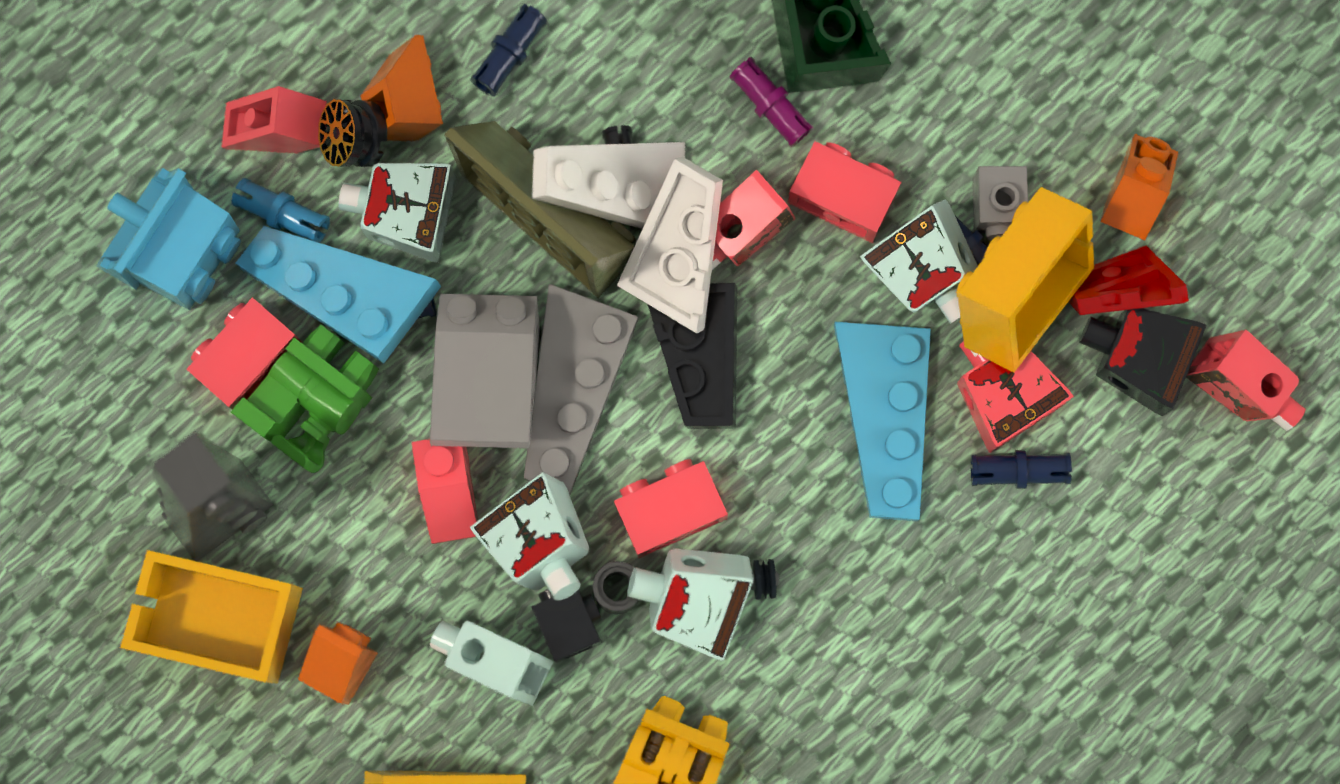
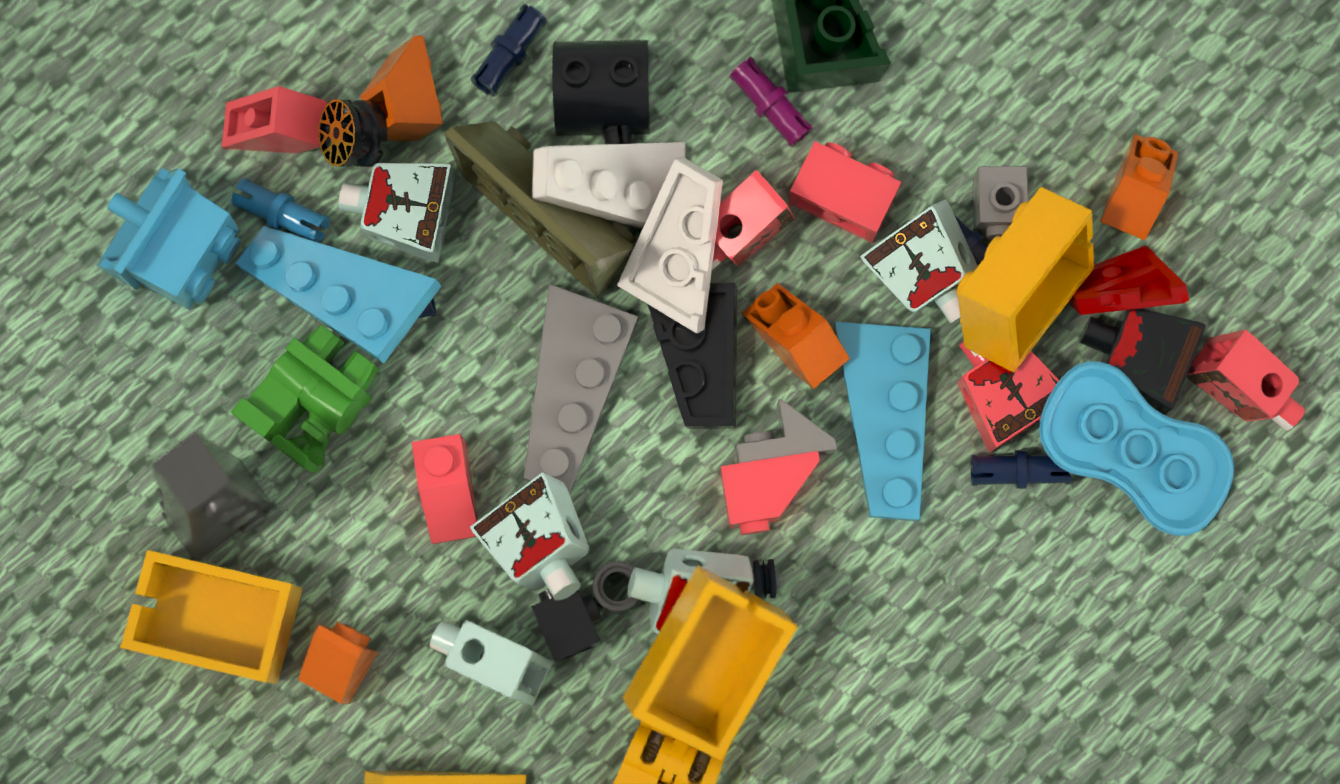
coral brick [186,297,303,409] -> none
light grey slope [430,294,540,448] -> none
coral brick [614,459,728,558] -> none
none -> black brick [552,40,650,136]
none -> yellow piece [622,565,798,761]
none -> coral slope [720,451,820,535]
none -> light grey slope [735,399,837,464]
none -> orange slope [742,283,850,389]
none -> medium azure plate [1039,362,1234,536]

